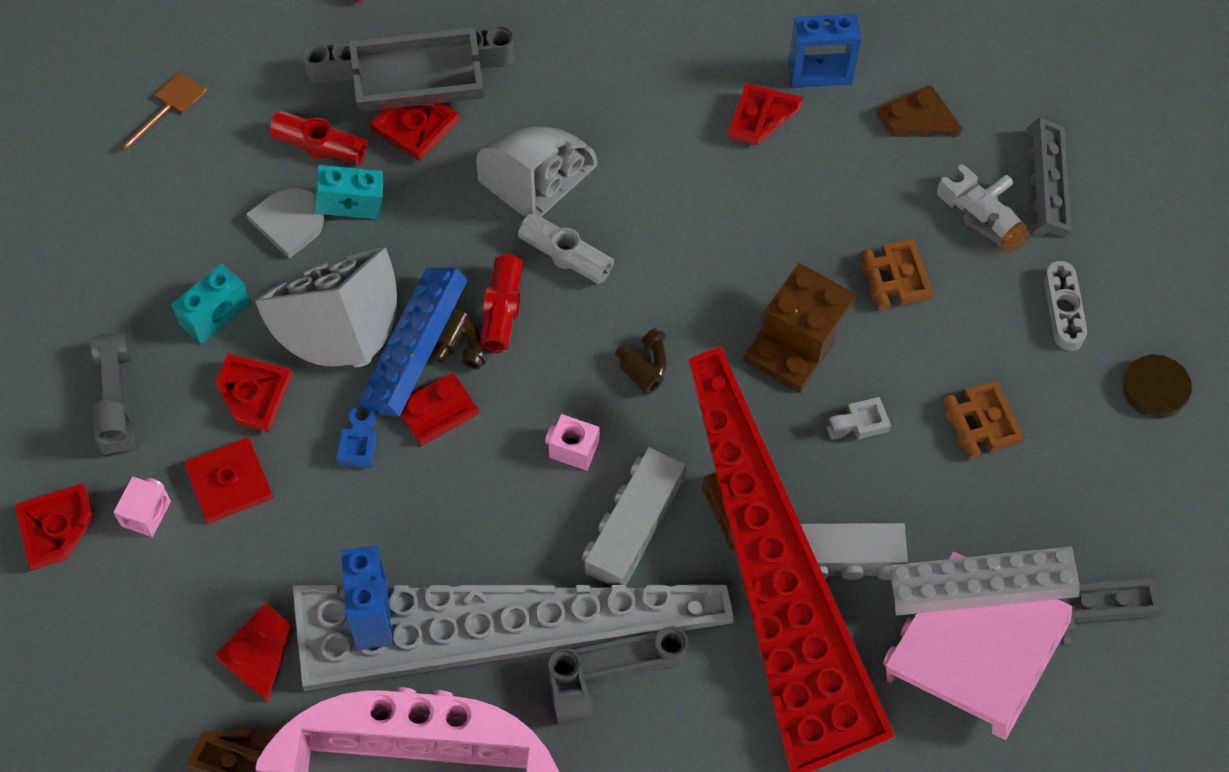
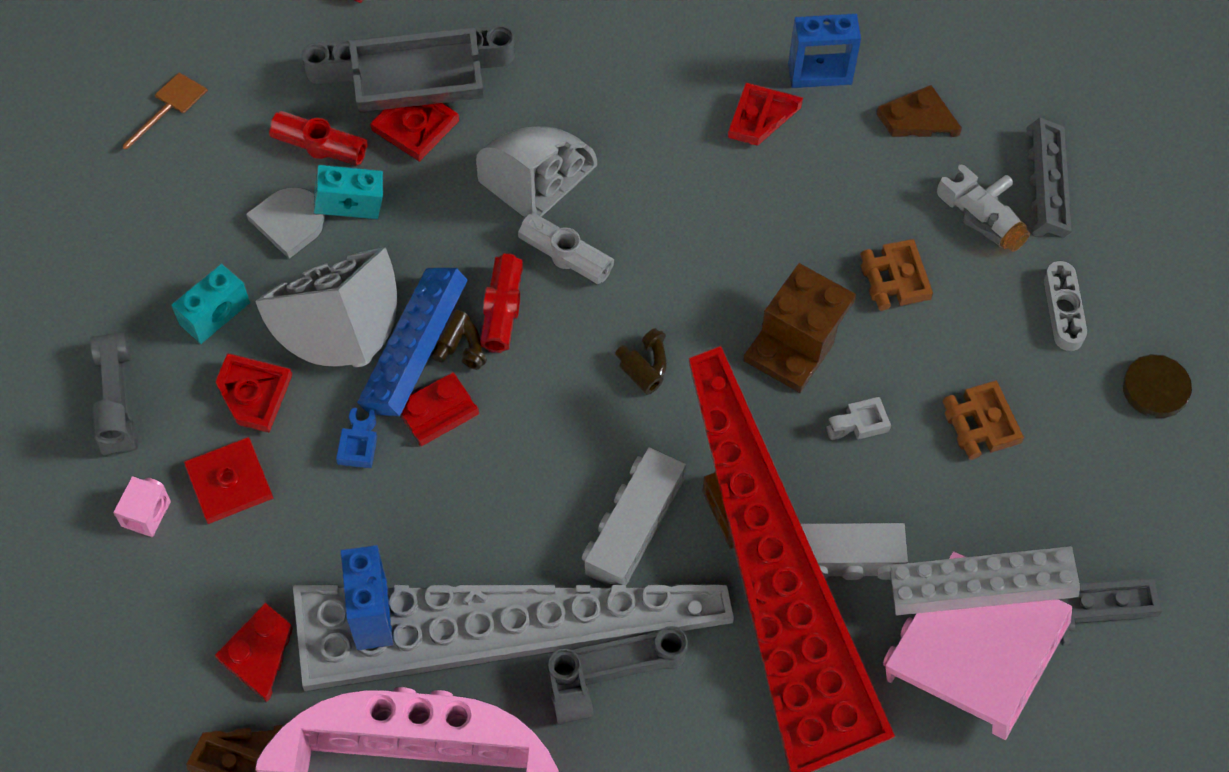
red plate [14,483,94,571] -> none
bright pink brick [545,414,600,471] -> none

